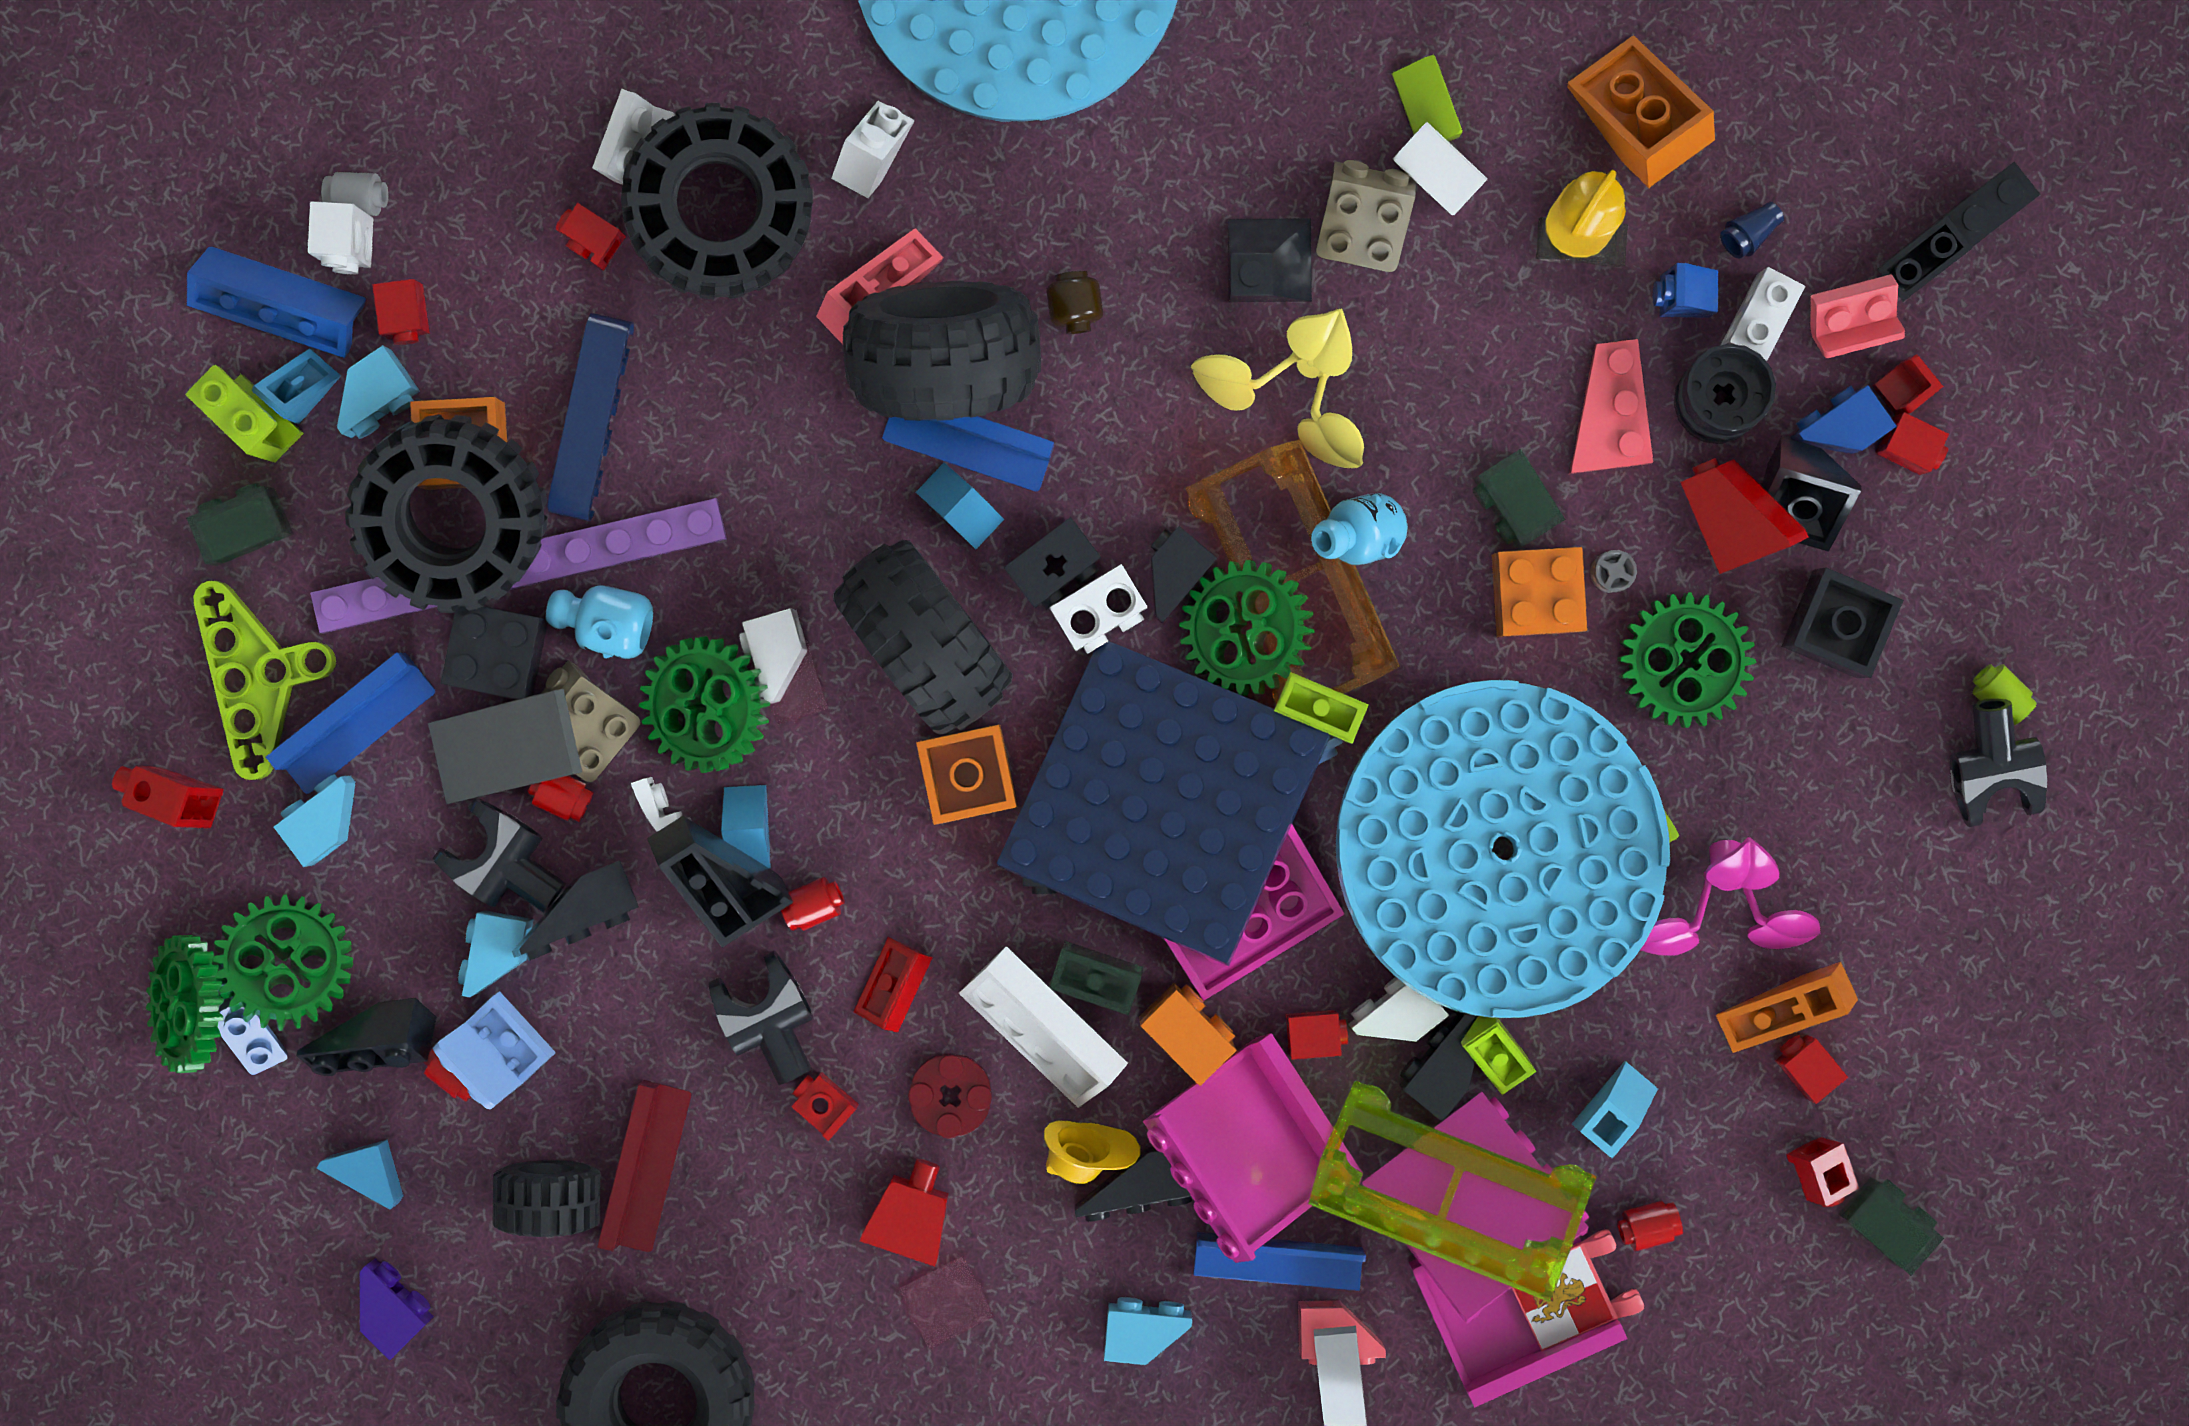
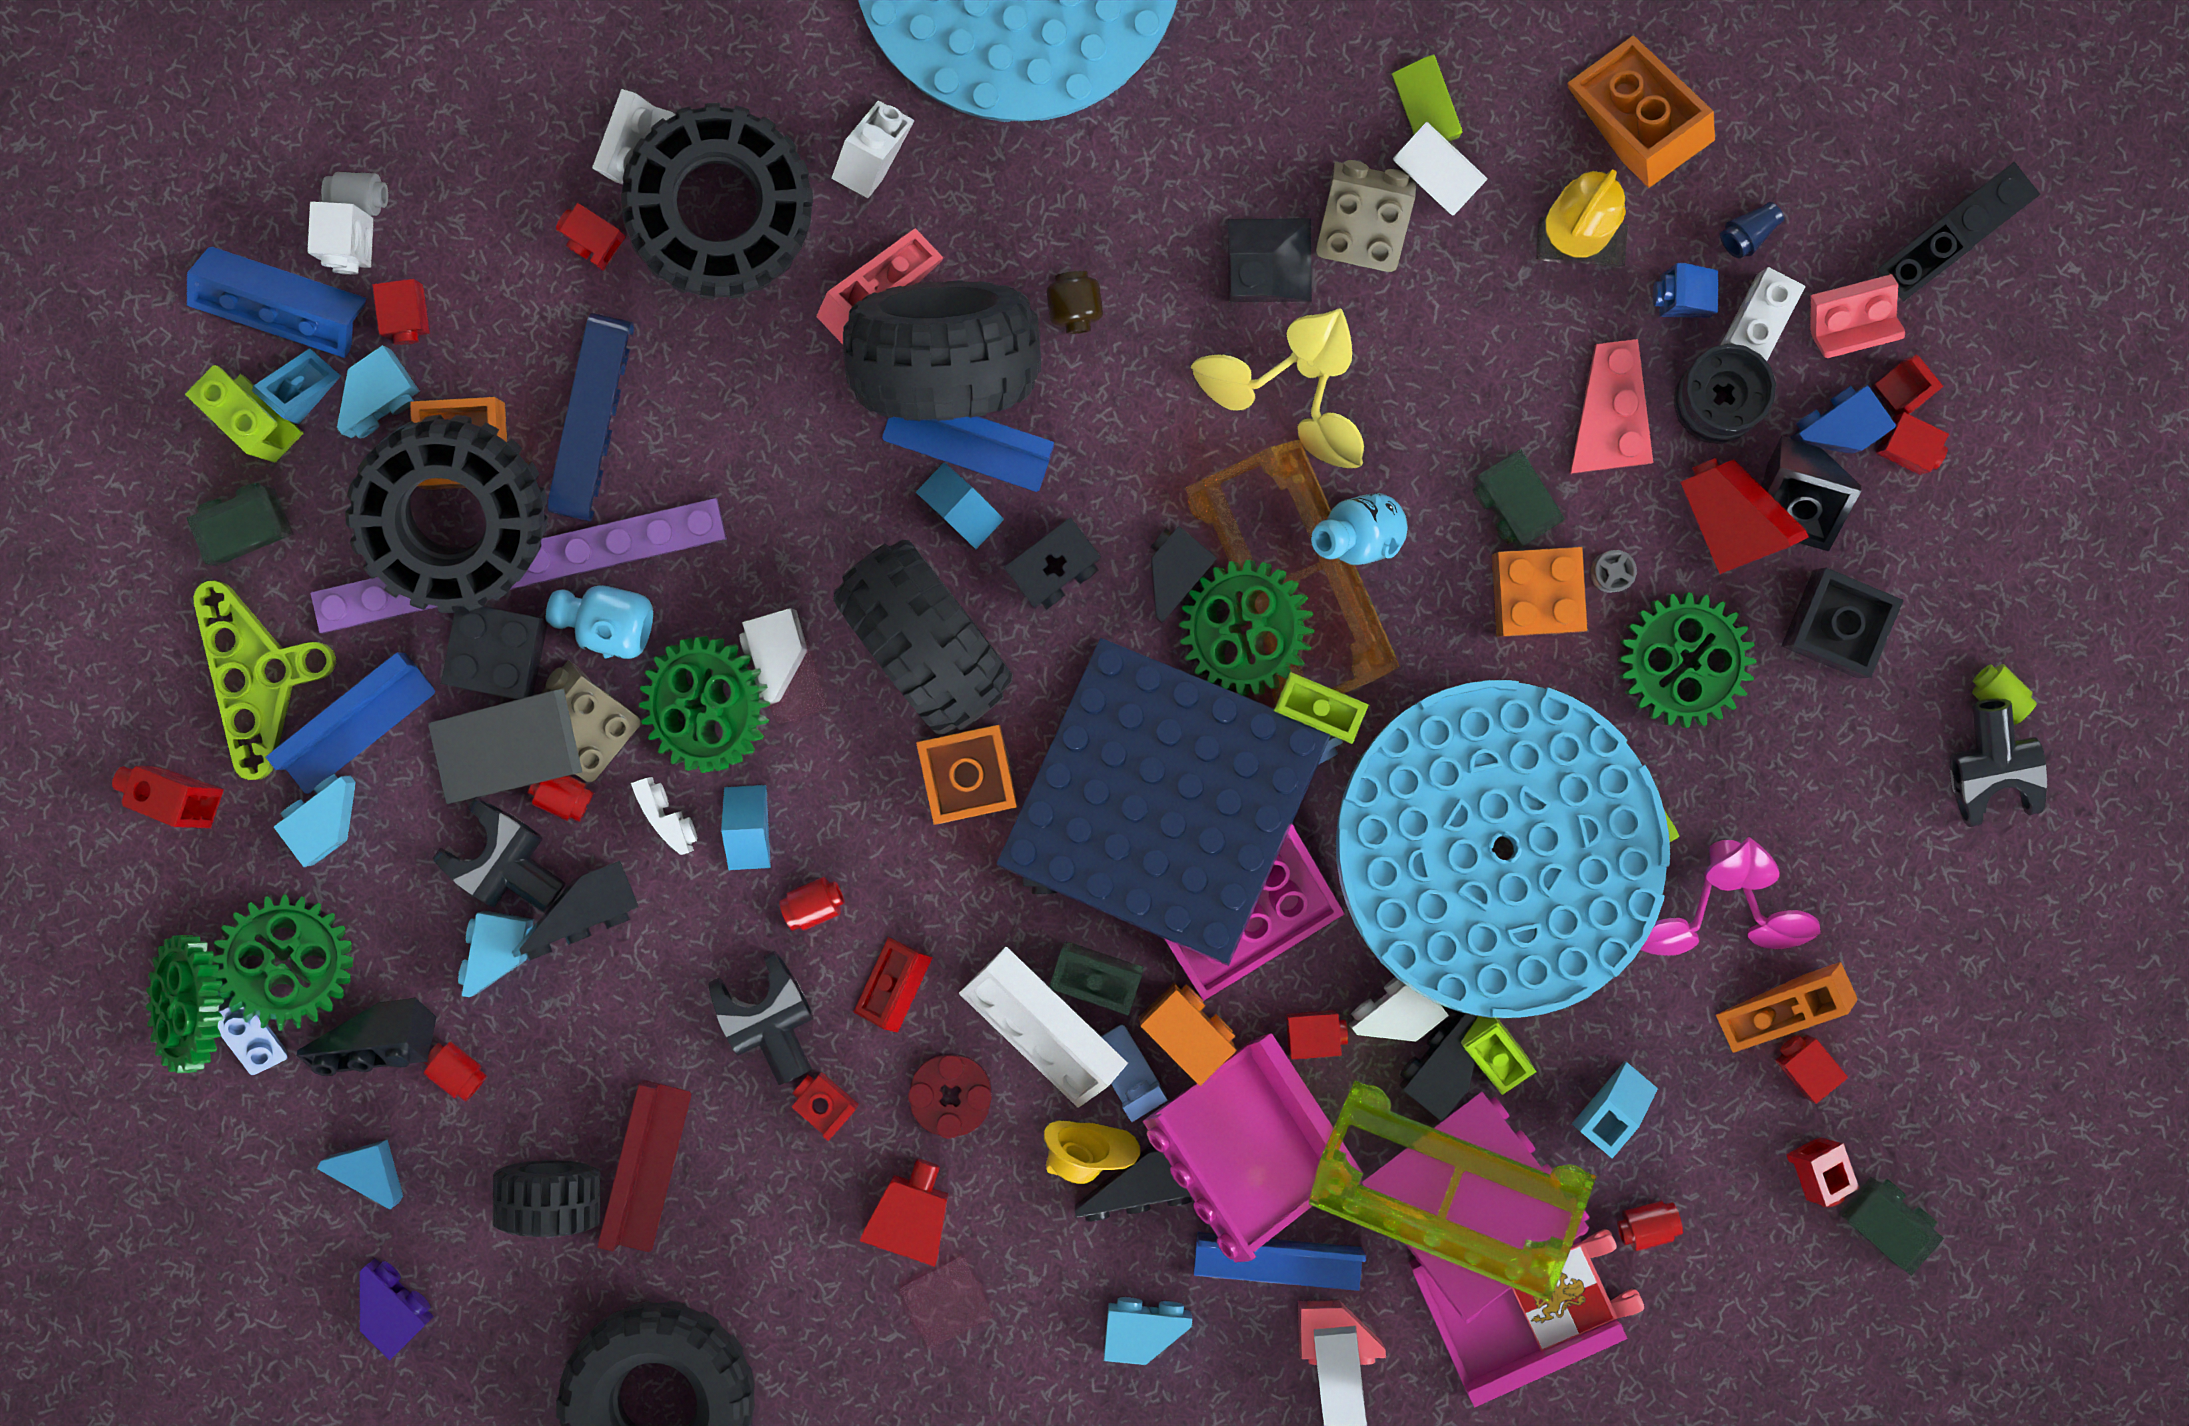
light blue bracket [433,991,556,1109] -> none
black wedge [647,816,793,948] -> none
white brick [1050,564,1147,654] -> none
none -> medium blue bracket [1100,1024,1168,1122]

